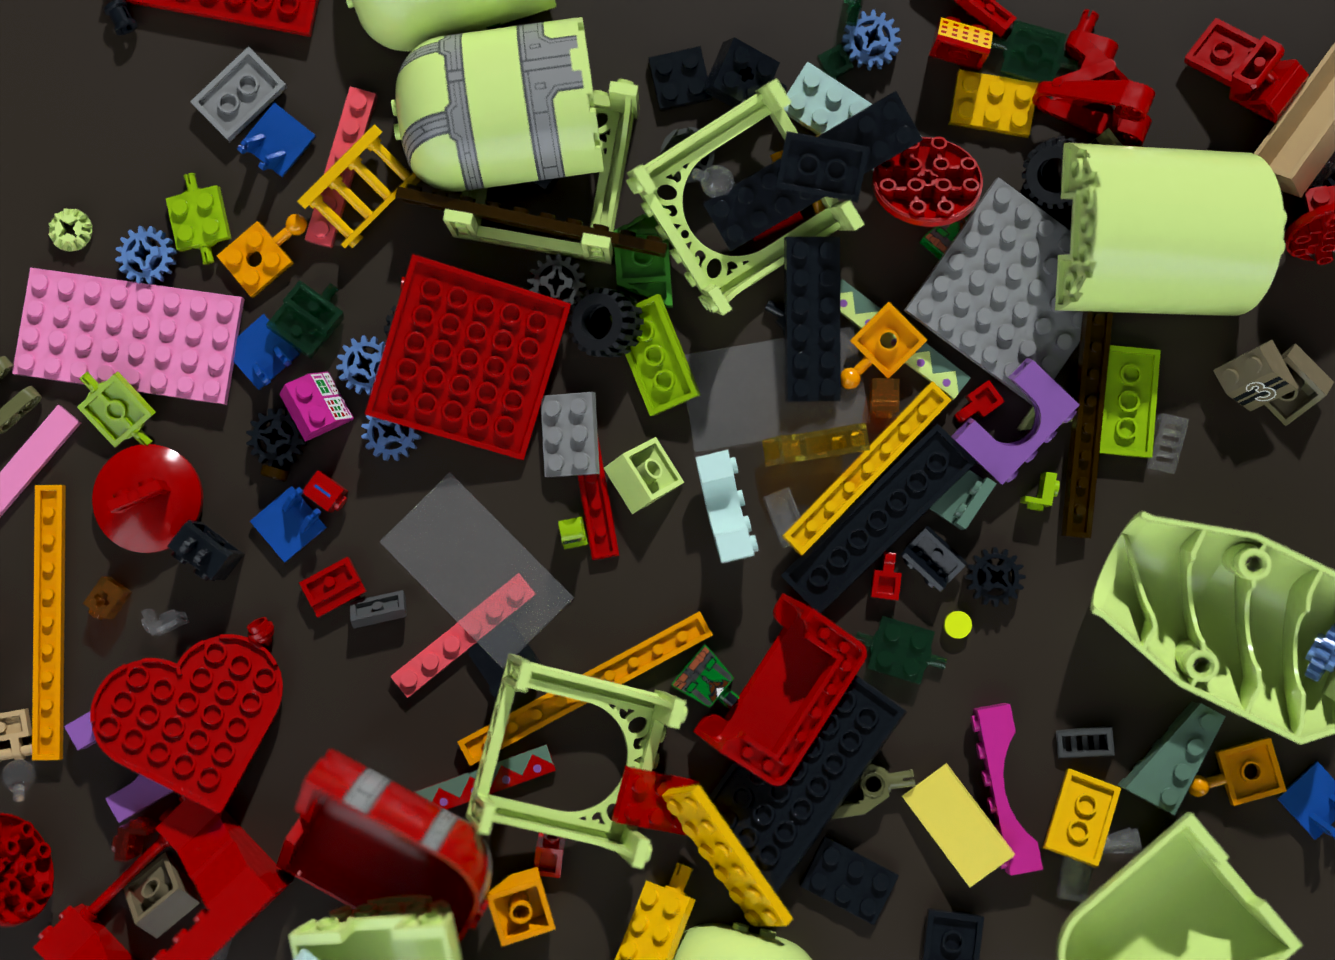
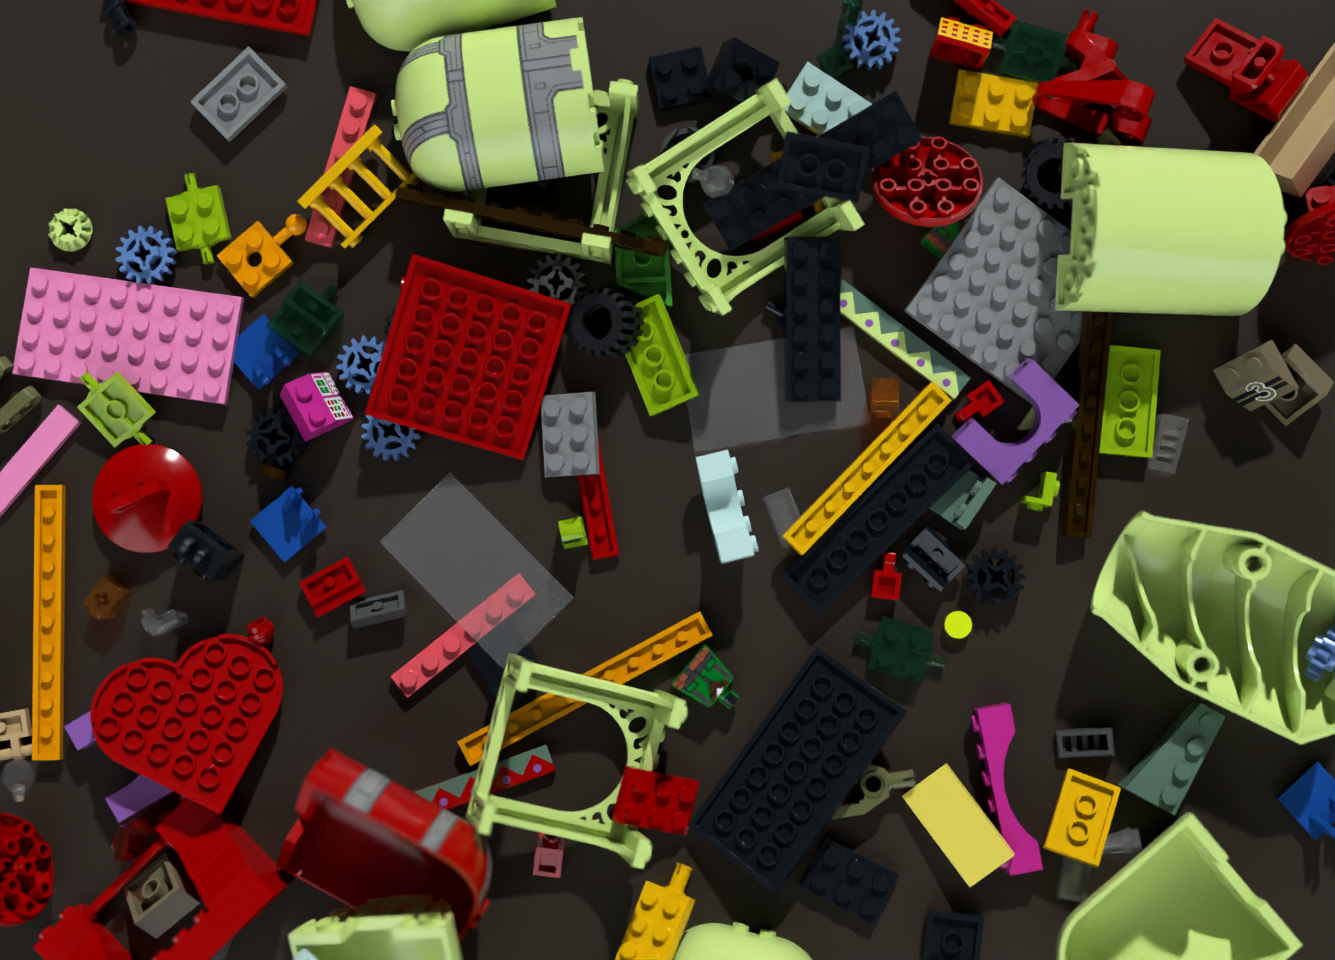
blue plate [237,102,317,178] -> none
red brick [303,470,349,513] -> none
light orange slope [486,866,556,947] -> none
yellowish green slope [604,437,685,514] -> none
yellow plate [662,785,793,927] -> none
red windscreen [693,593,867,786] -> none
clear yellow arch [762,423,870,467] -> none
light orange plate [841,302,928,389] -> none
light orange plate [1188,737,1287,806] -> none

